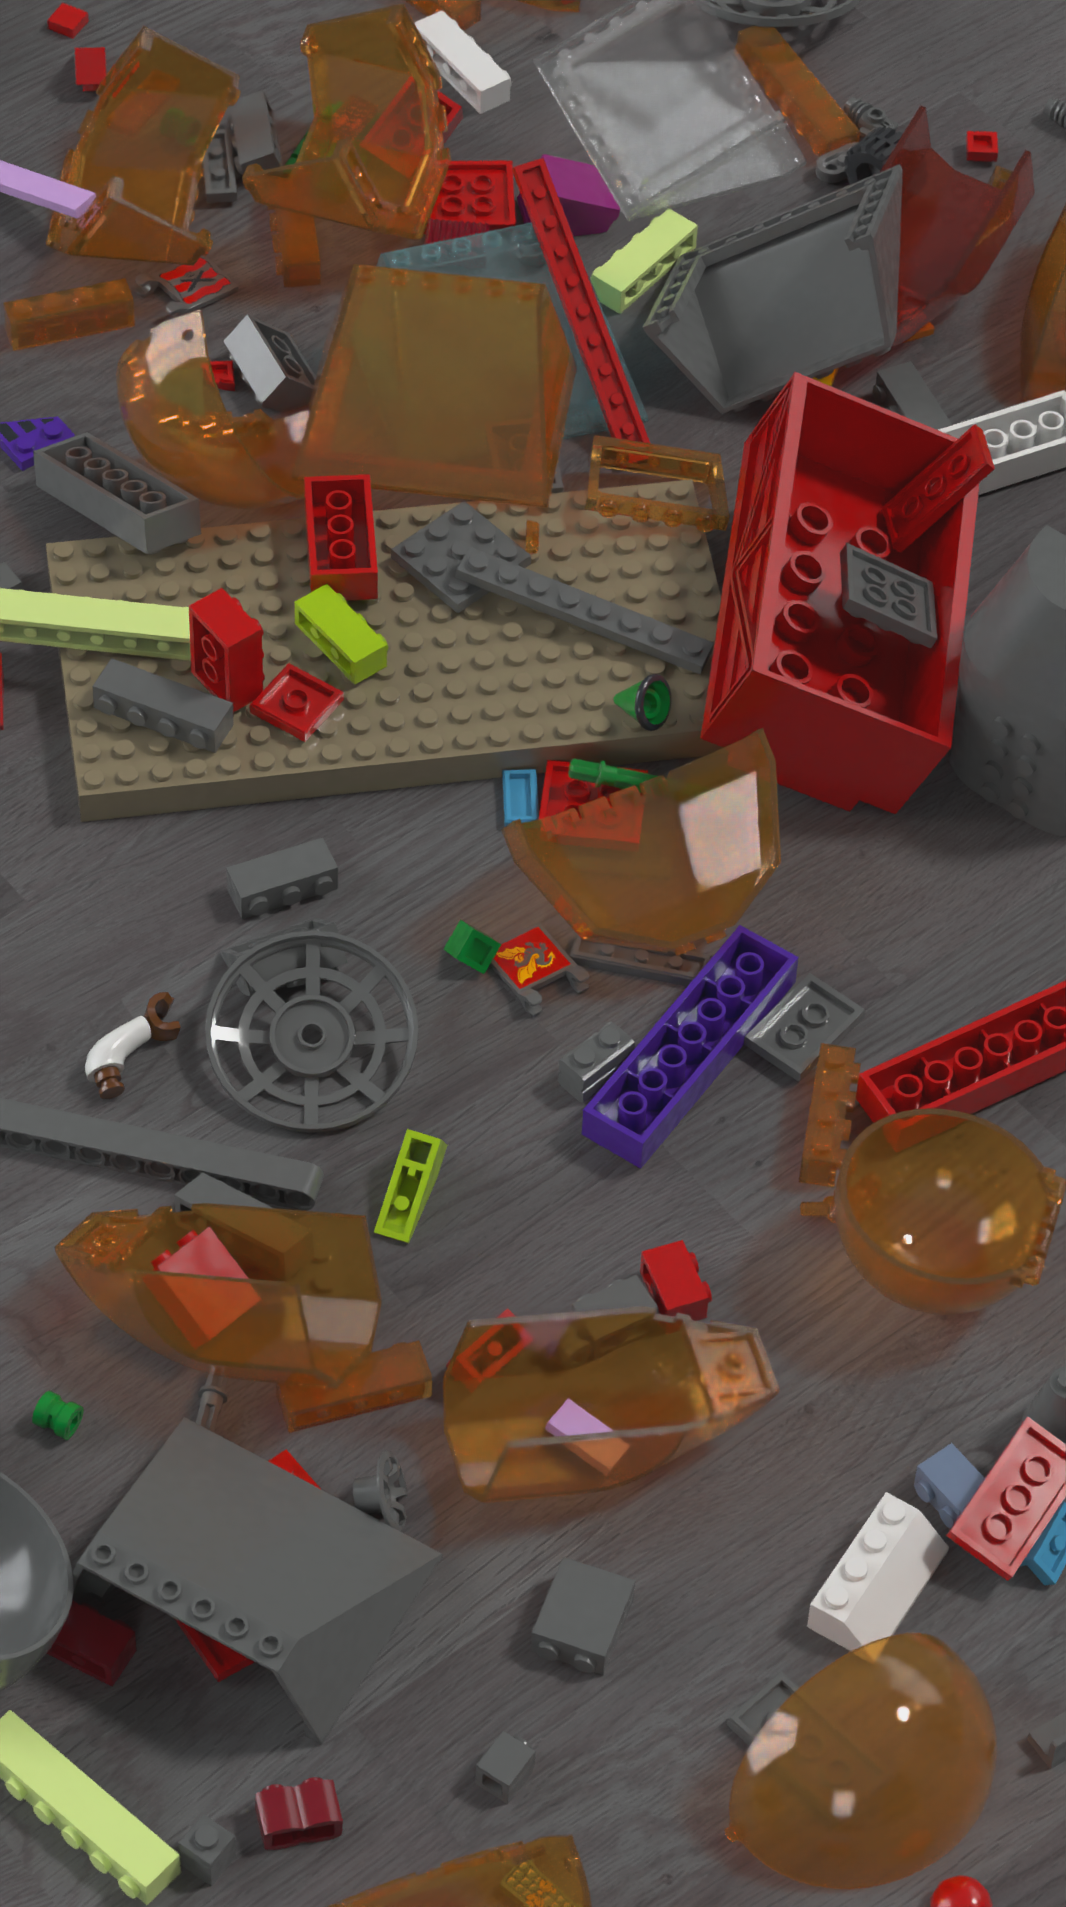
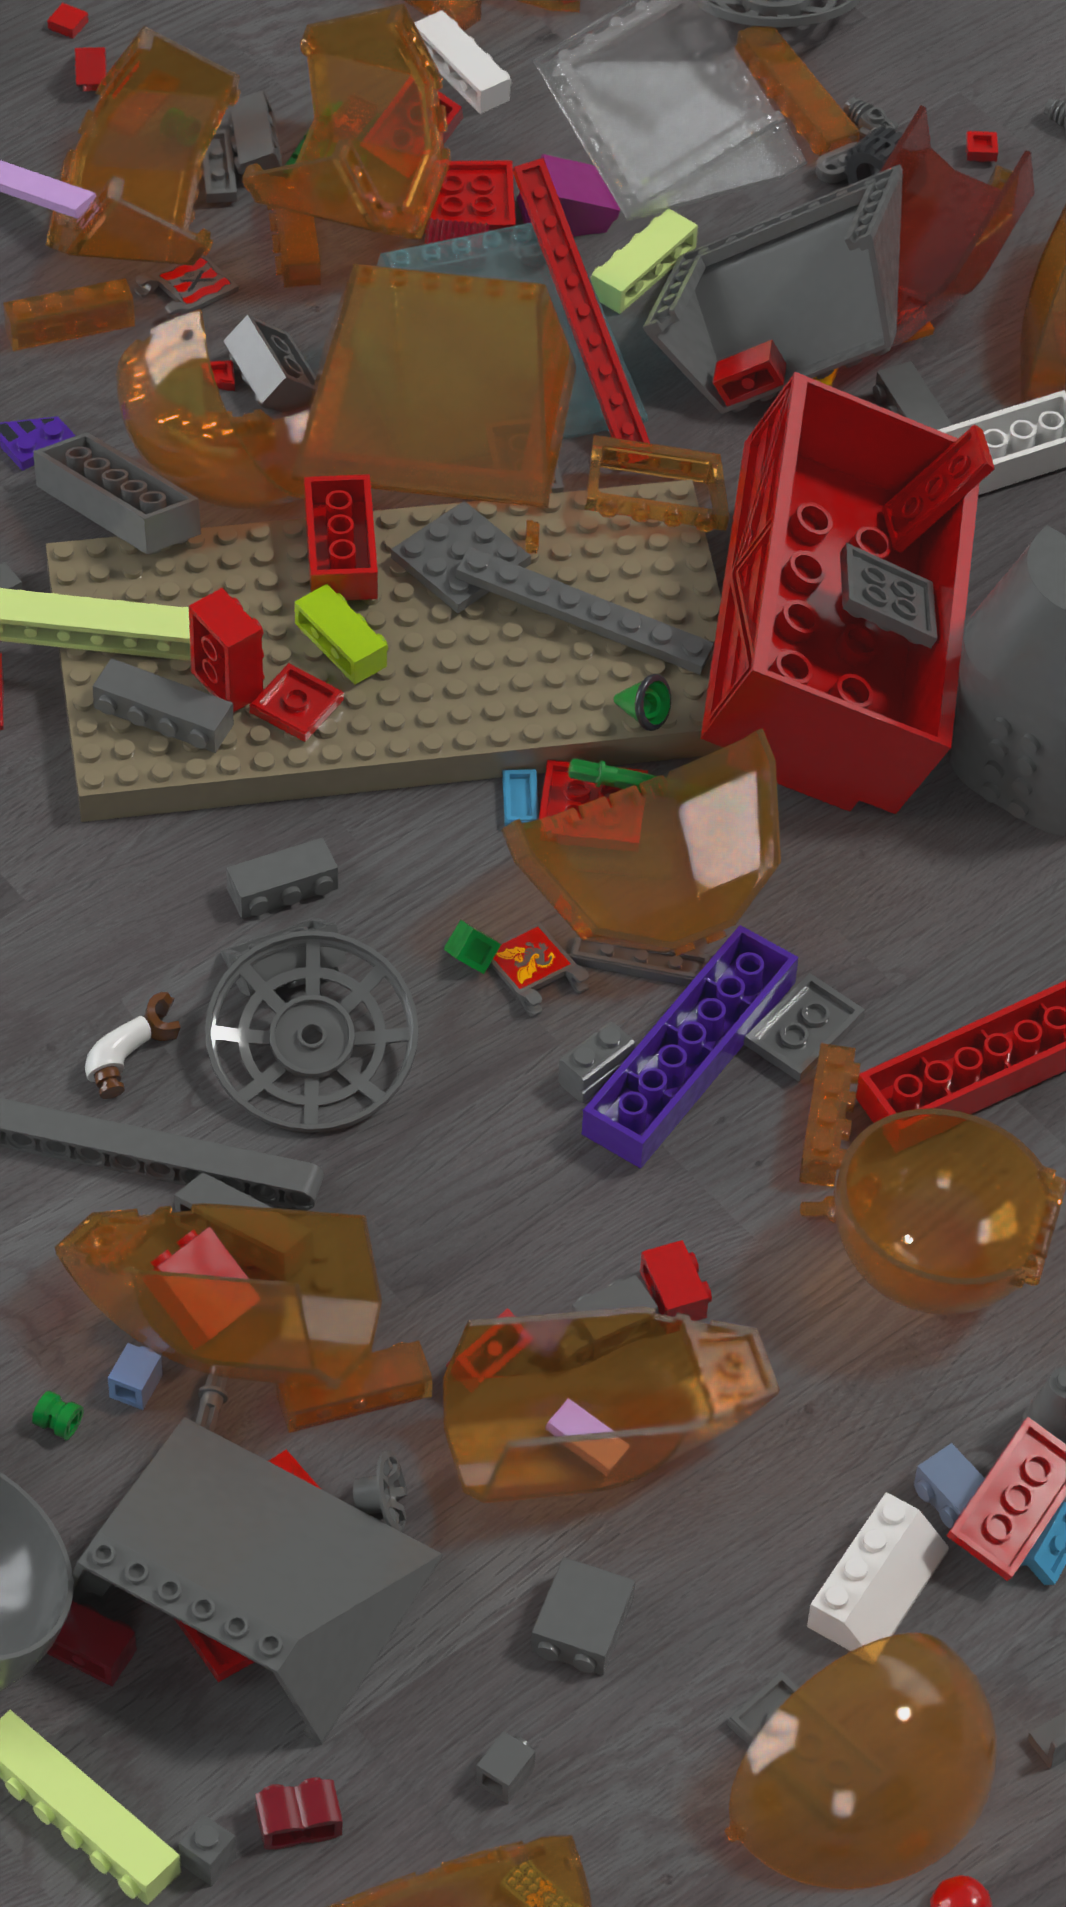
lime slope [374,1129,448,1243] -> none
none -> medium blue brick [108,1343,163,1410]
none -> red brick [713,340,787,407]

